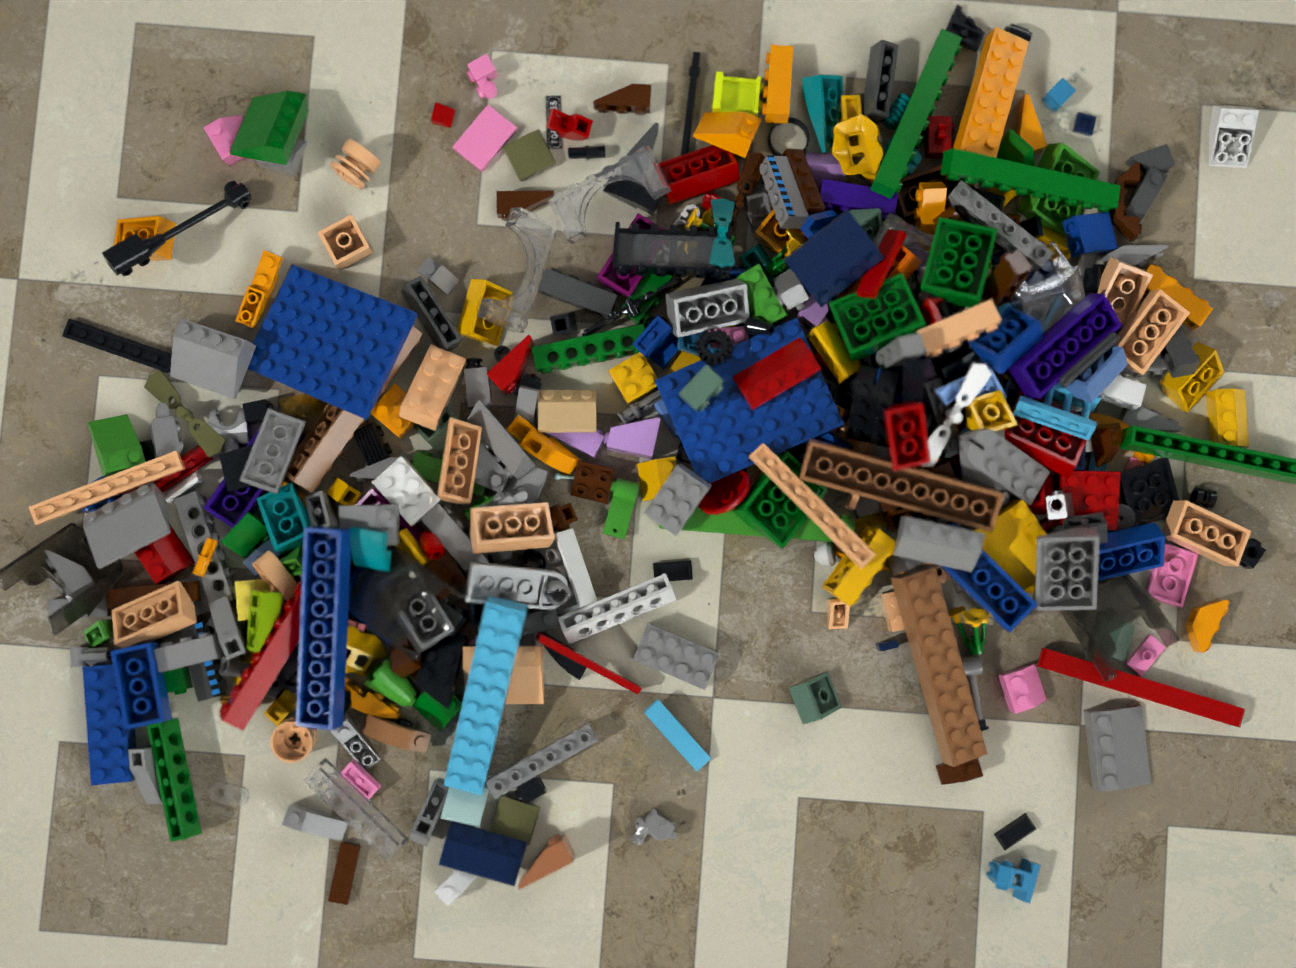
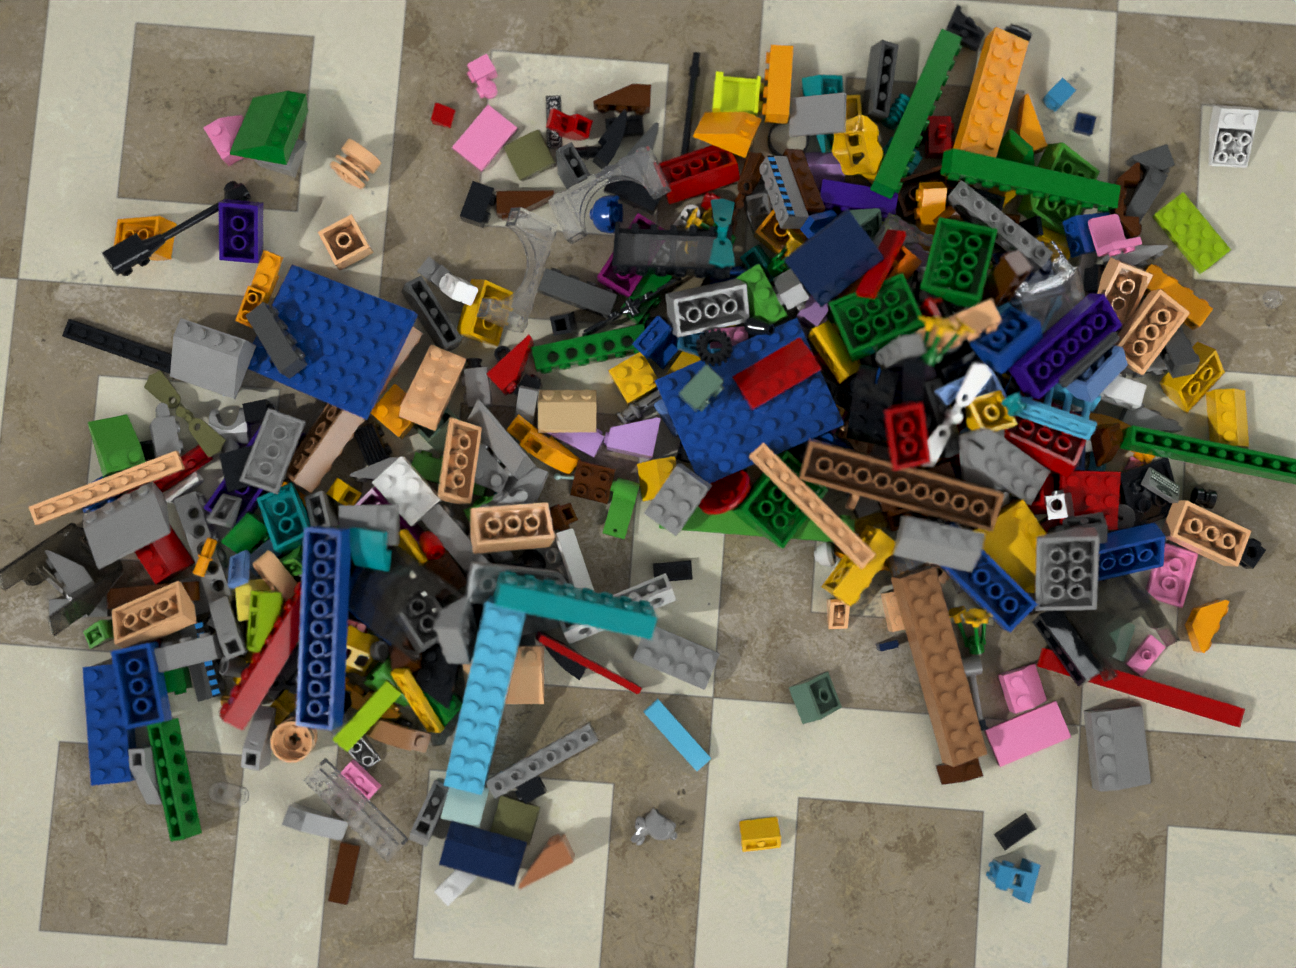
light grey piece [70,647,112,667] -> none
clear yellow slope [279,394,328,419] -> none
none -> light grey slope [207,494,242,528]
none -> dark purple brick [219,199,263,263]
none -> medium blue plate [228,550,250,589]
none -> light grey slope [241,705,276,771]
none -> dark grey brick [246,302,308,379]
none -> lime tile [332,680,402,752]
none -> light grey tile [370,641,390,661]
none -> yellow tile [391,669,445,733]
none -> light grey slope [434,596,479,665]
none -> white brick [439,273,478,306]
none -> black brick [460,181,497,228]
none -> teal brick [494,570,658,640]
none -> dark grey slope [556,142,591,190]
none -> blue cylinder [590,195,623,234]
none -> black slope [592,109,627,171]
none -> black tile [605,115,644,137]
none -> yellow panel [739,817,781,852]
none -> light grey tile [789,93,846,137]
none -> plant [919,316,975,366]
none -> bright pink tile [984,701,1071,767]
none -> teal wheel [1001,393,1027,417]
none -> black brick [1032,610,1104,687]
none -> bright pink bracket [1088,214,1142,257]
none -> slope [1141,467,1180,503]
none -> lime plate [1152,192,1231,274]

